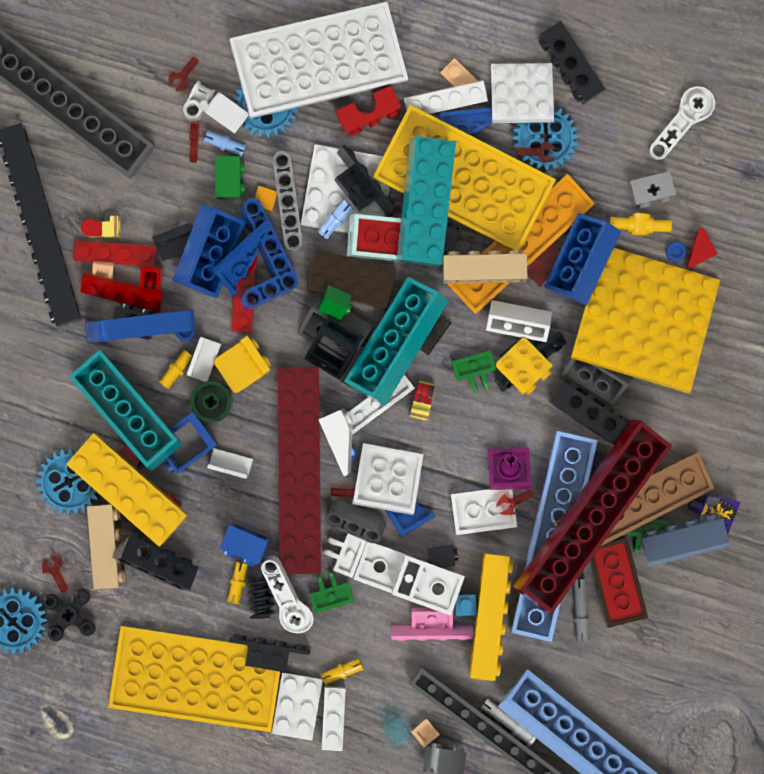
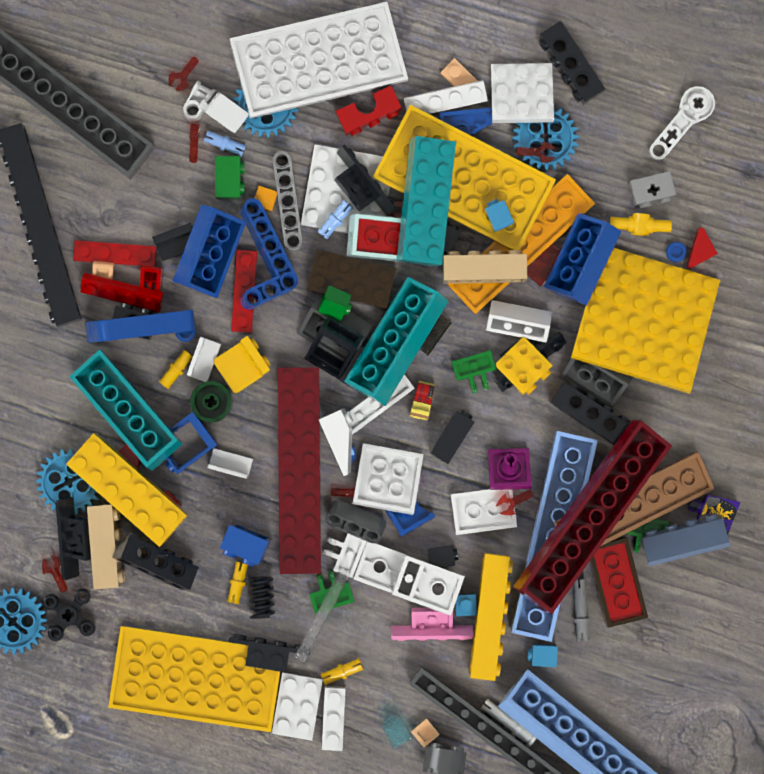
leg [81,216,121,238] -> none
blue wing [212,221,270,296] -> none
white beam [261,555,313,634] -> none
none -> black bracket [55,497,91,580]
none -> clear axle [295,568,350,663]
none -> black window [430,410,475,464]
none -> dark azure brick [484,199,514,233]
none -> dark azure brick [527,644,558,667]

